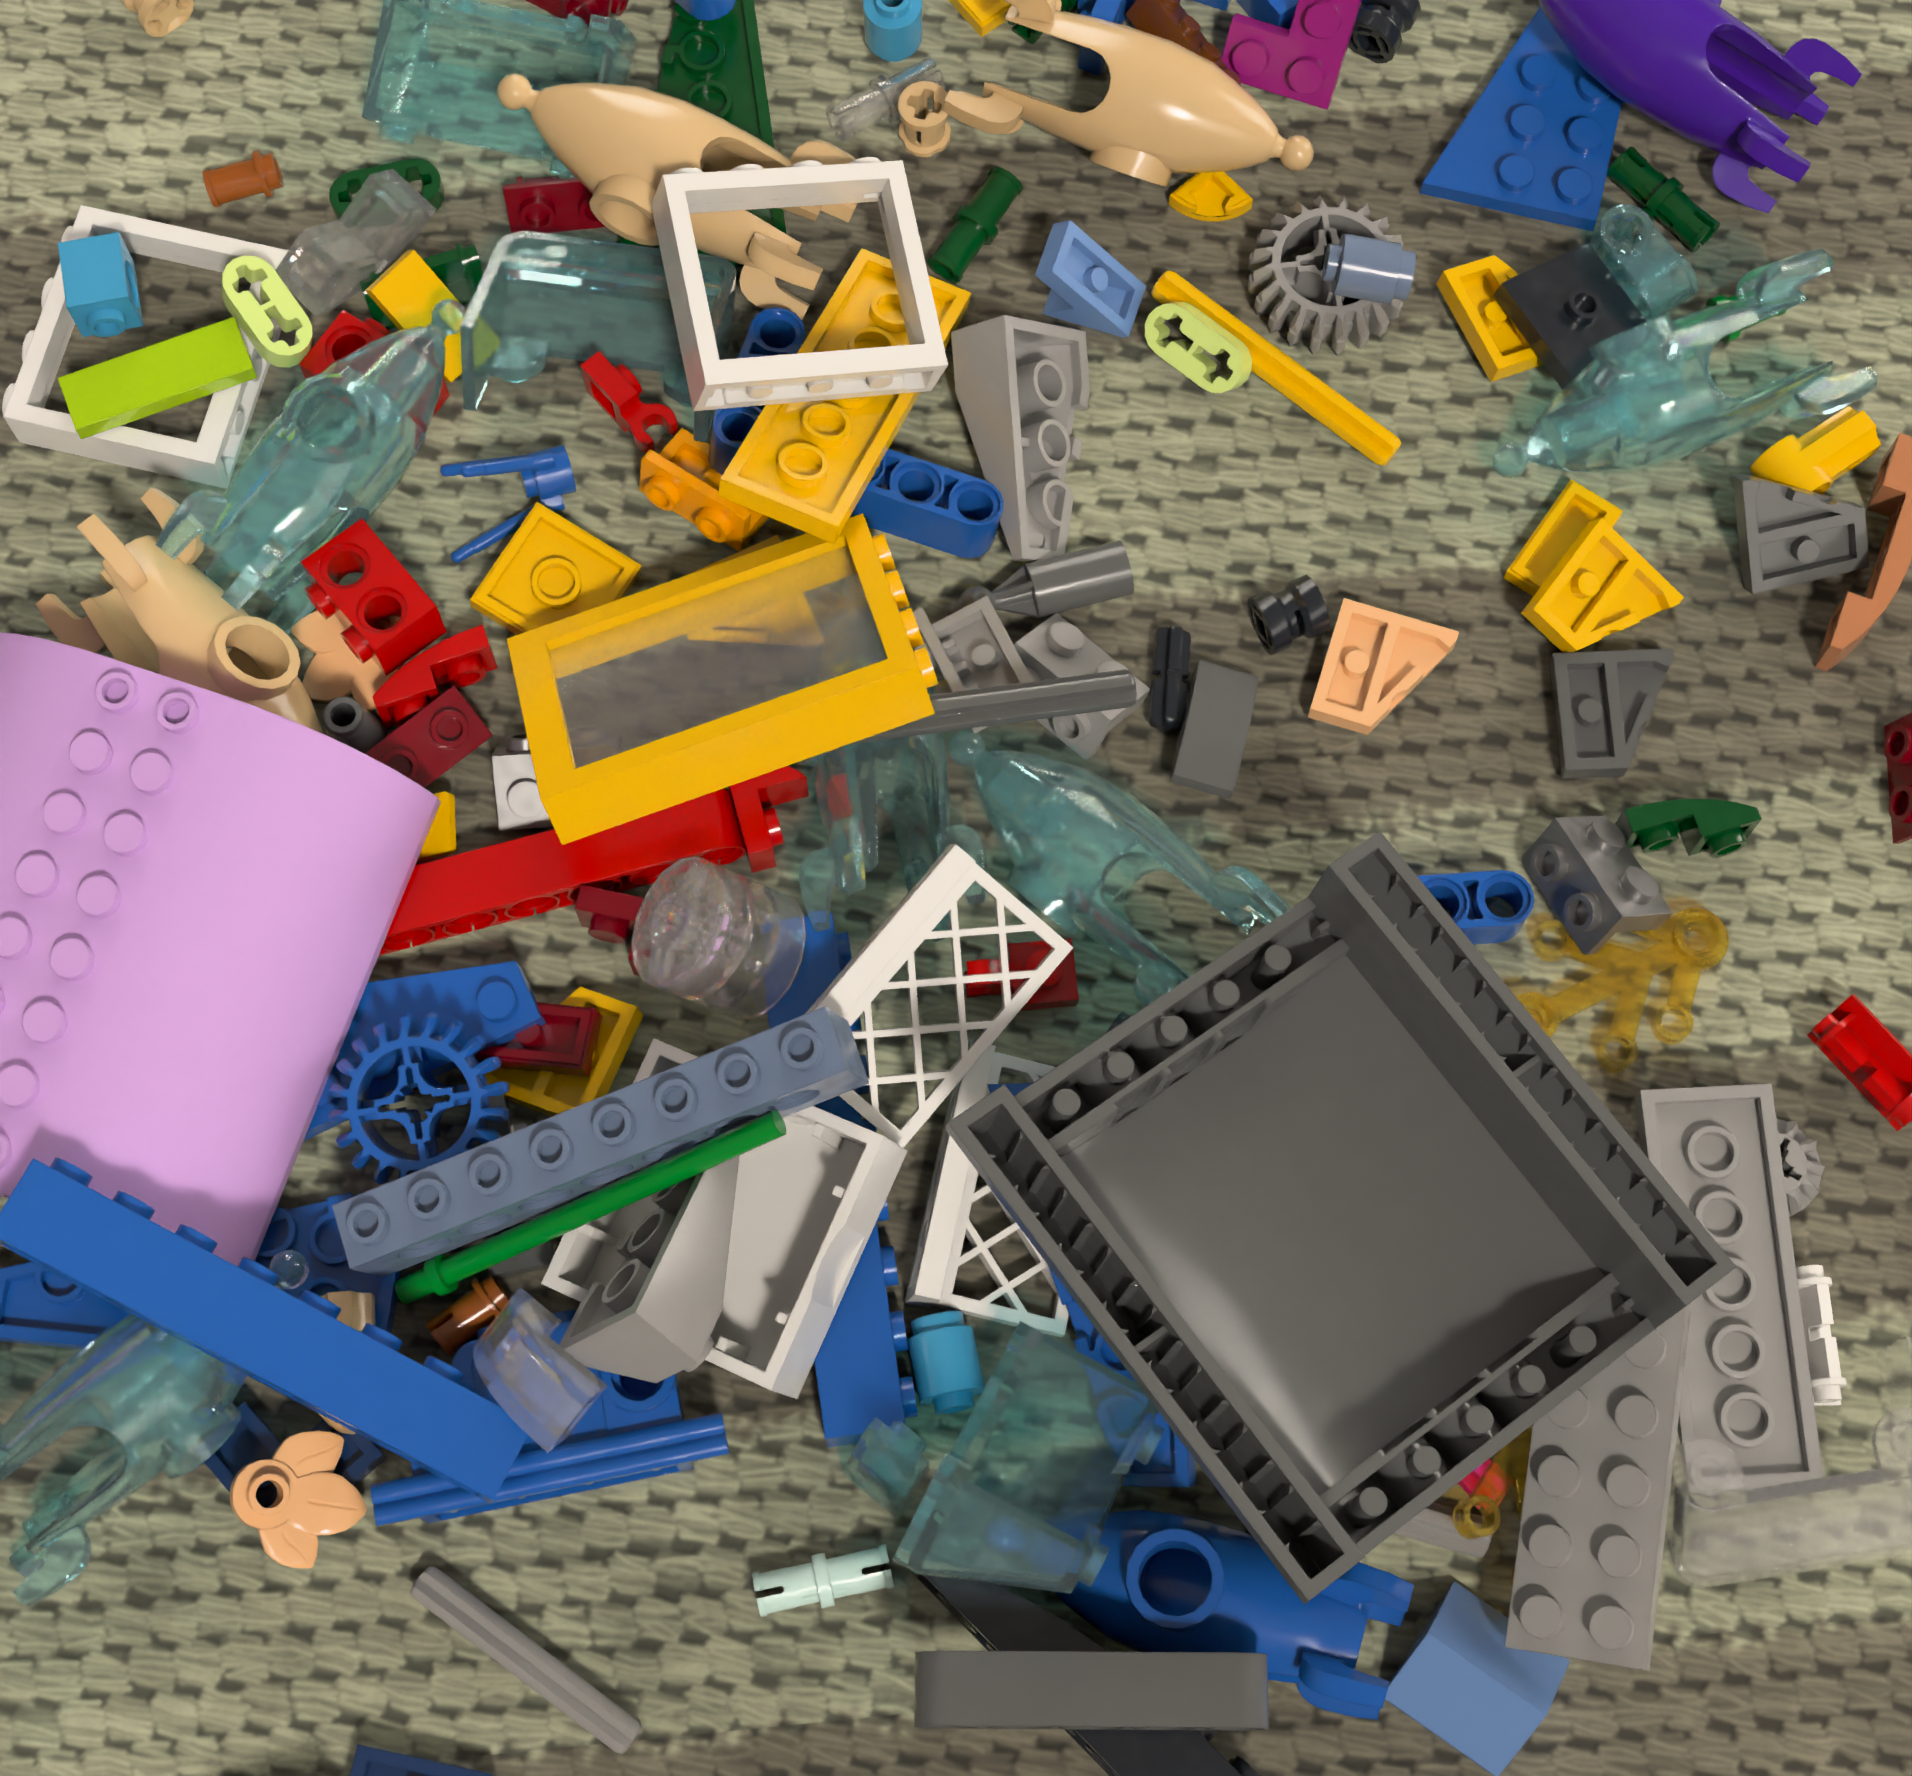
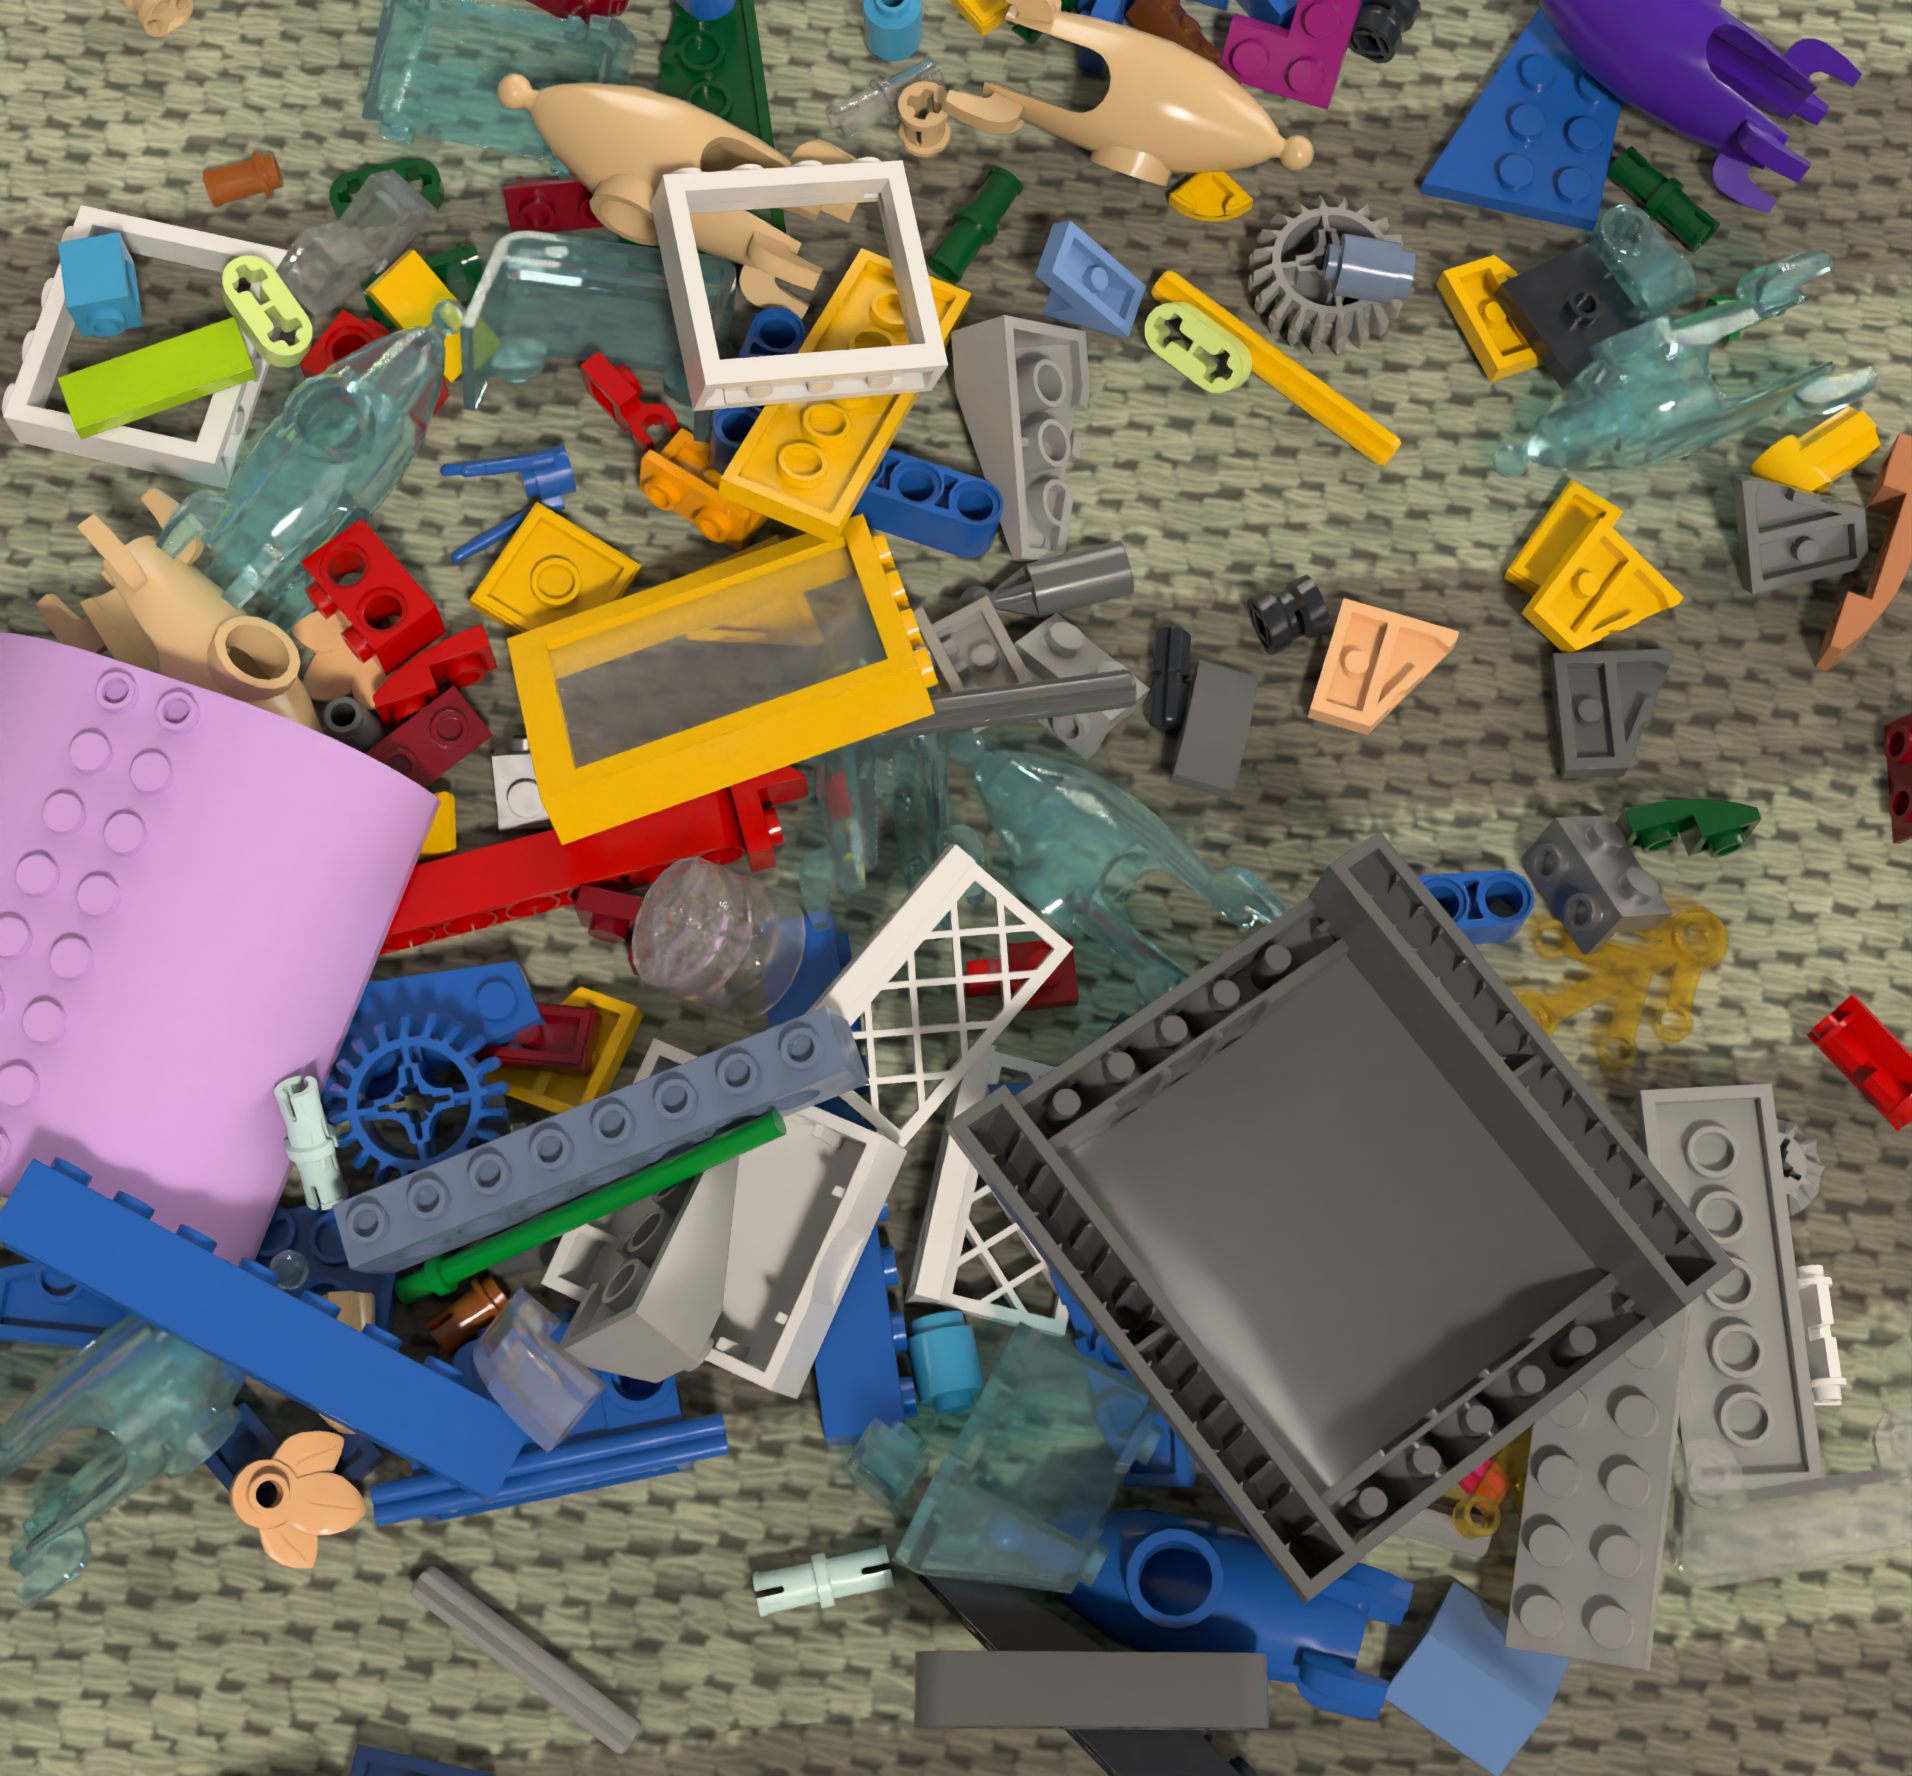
none -> light aqua pin [274,1076,349,1210]

